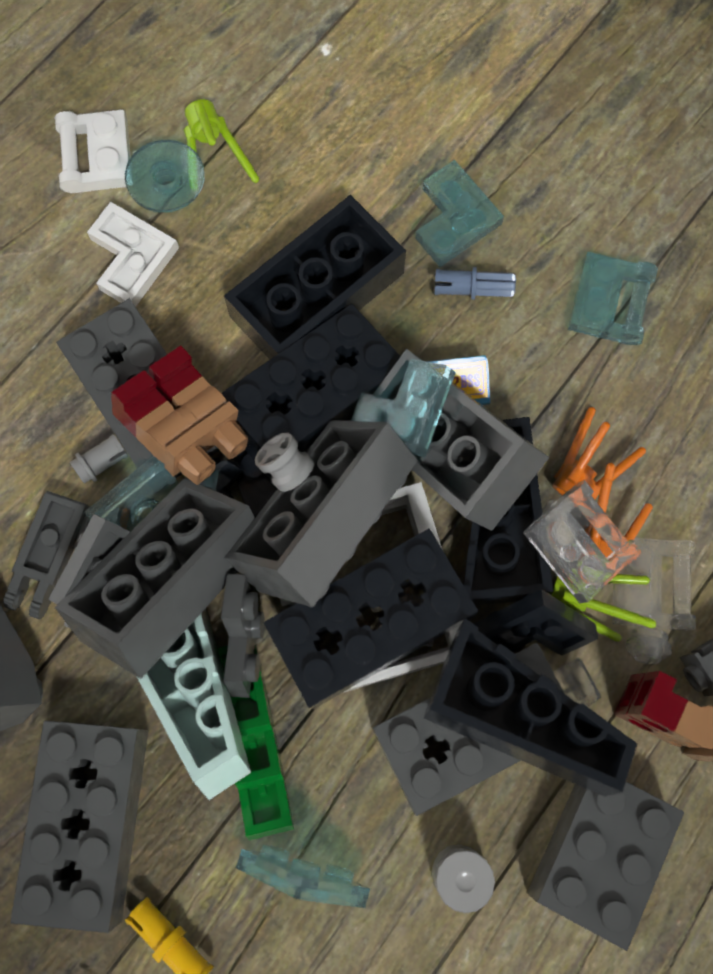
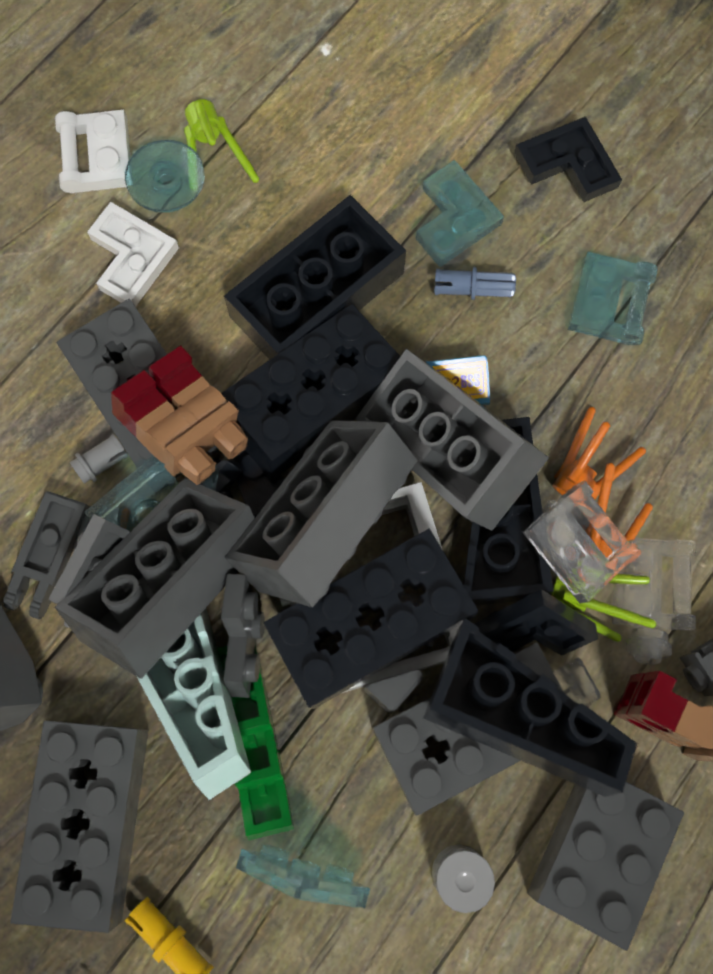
light grey wheel [255,433,314,491] -> none
clear light blue plate [351,359,456,458] -> none
none -> dark grey slope [364,669,423,713]
none -> black plate [514,116,622,202]

